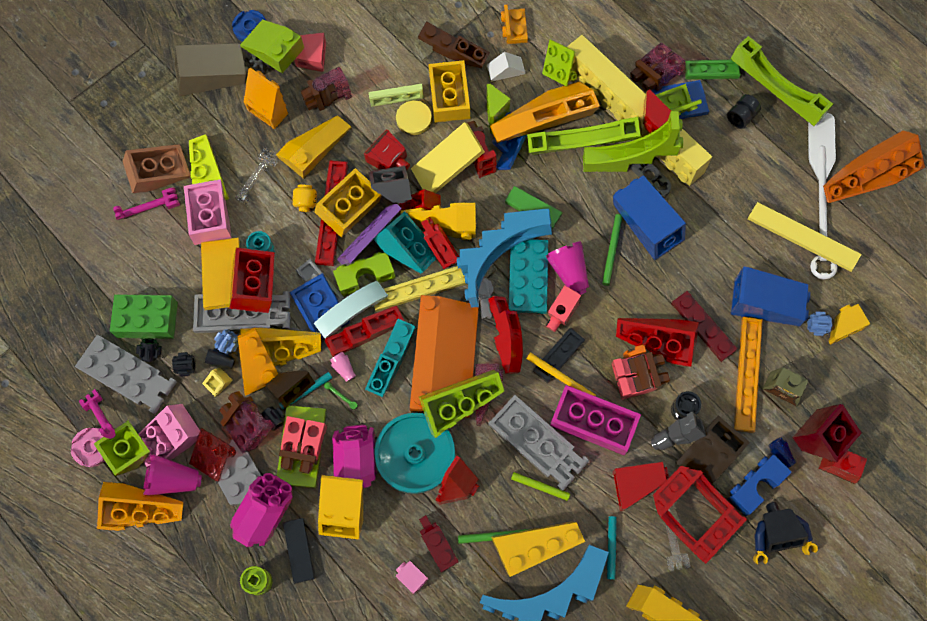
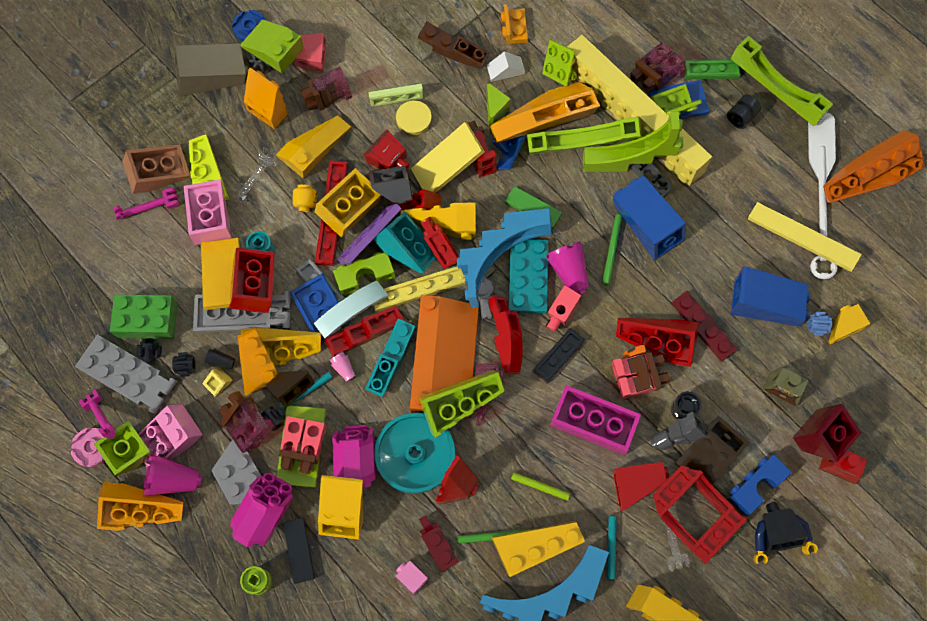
clear red hinge [189,428,236,482] -> none
medium blue gear [214,329,238,354] -> none
bright green hinge [324,382,358,410] -> none
yellow brick [428,60,470,123] -> none
light grey hinge [488,395,589,491] -> none
yellow bar [526,352,596,396] -> none
red slope [643,89,671,133] -> none
light orange tile [734,317,763,433] -> none
clear blue cone [768,437,796,468] -> none

